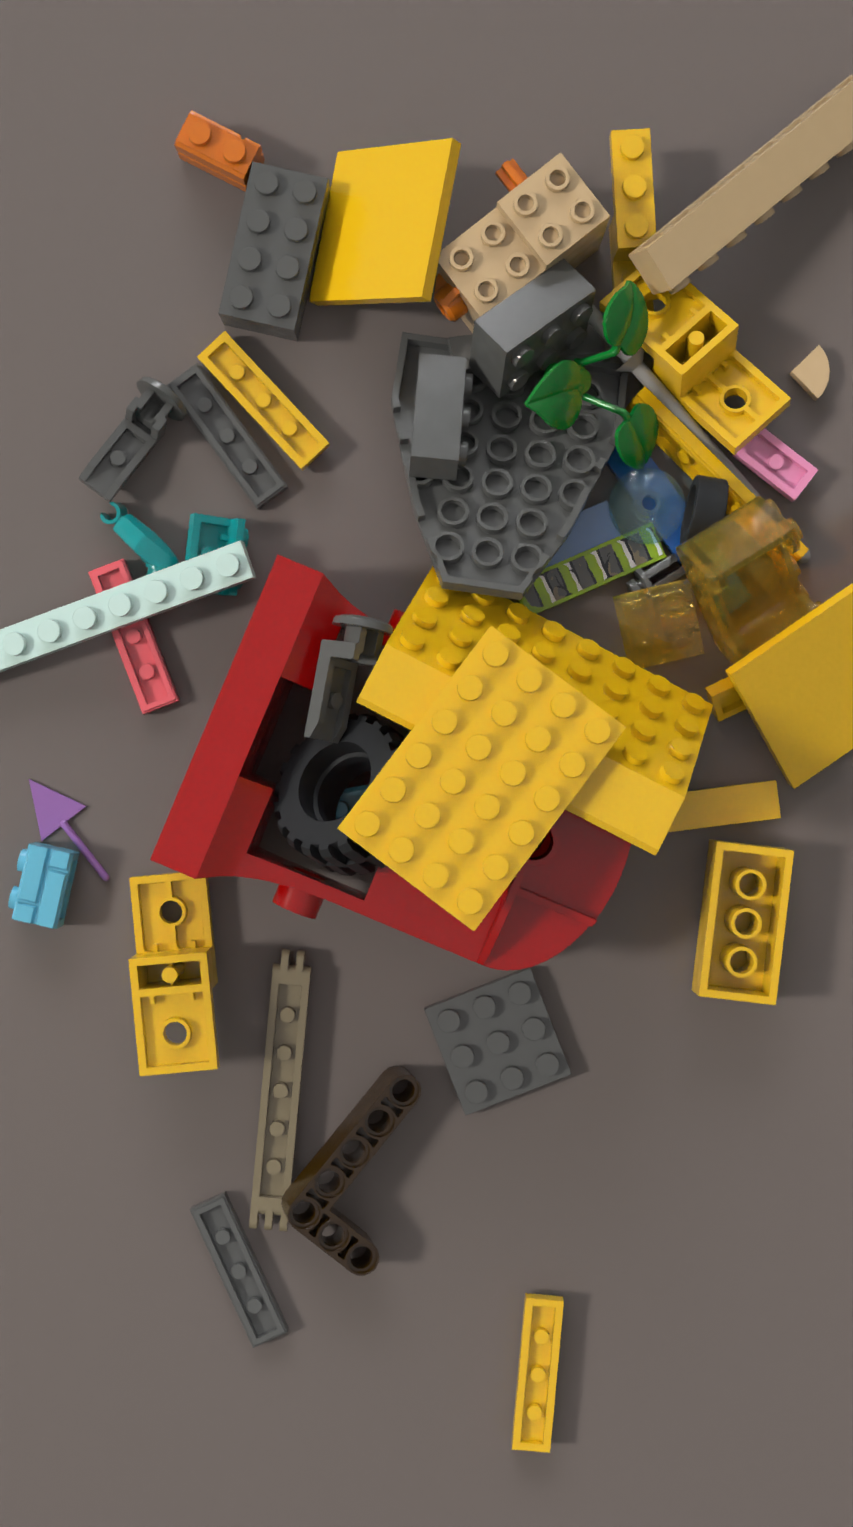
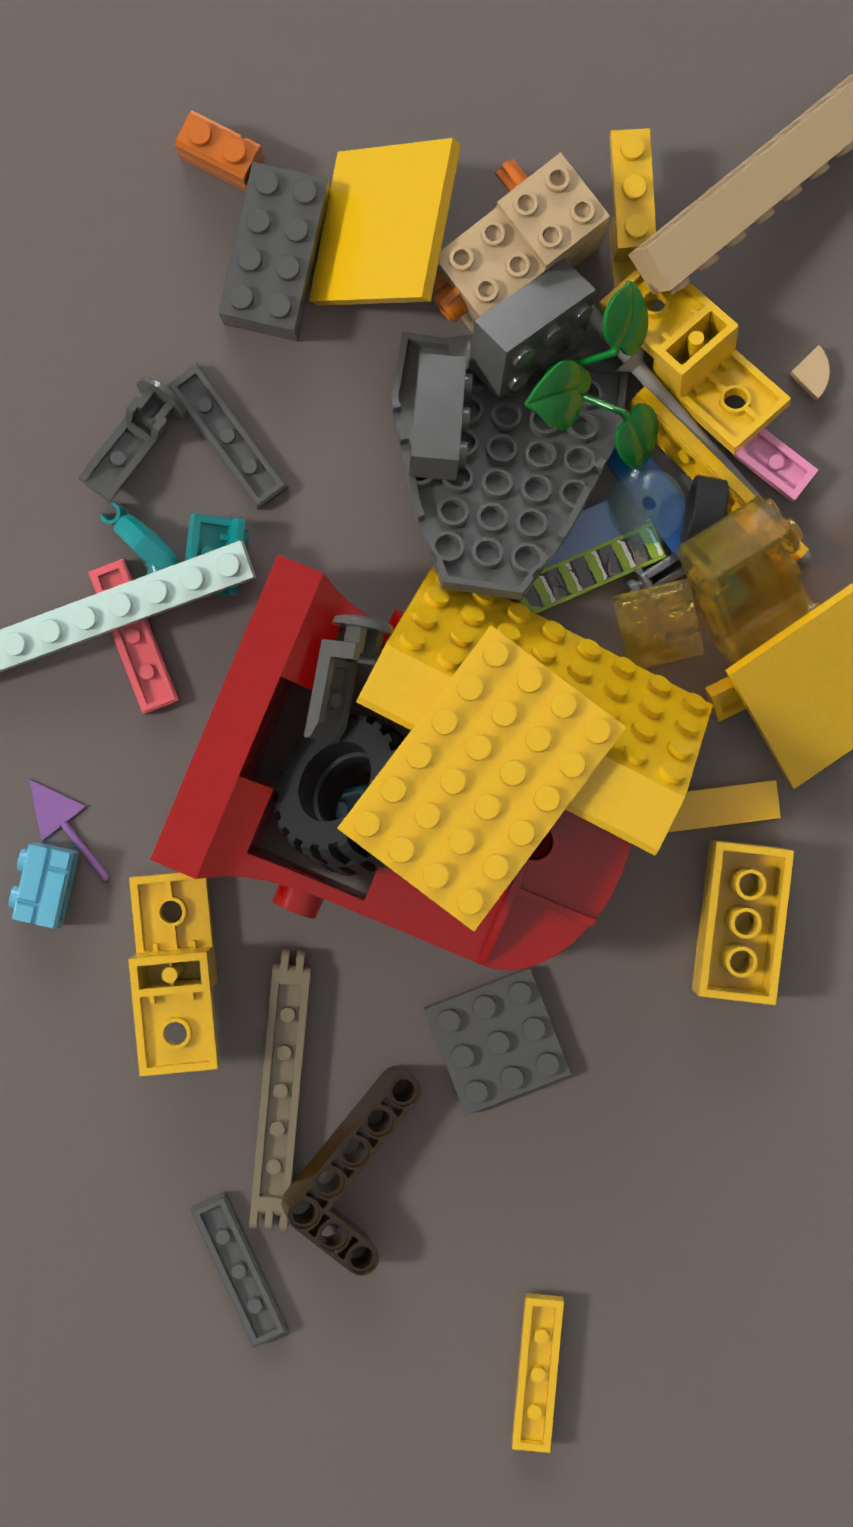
yellow plate [197,331,330,471] -> none

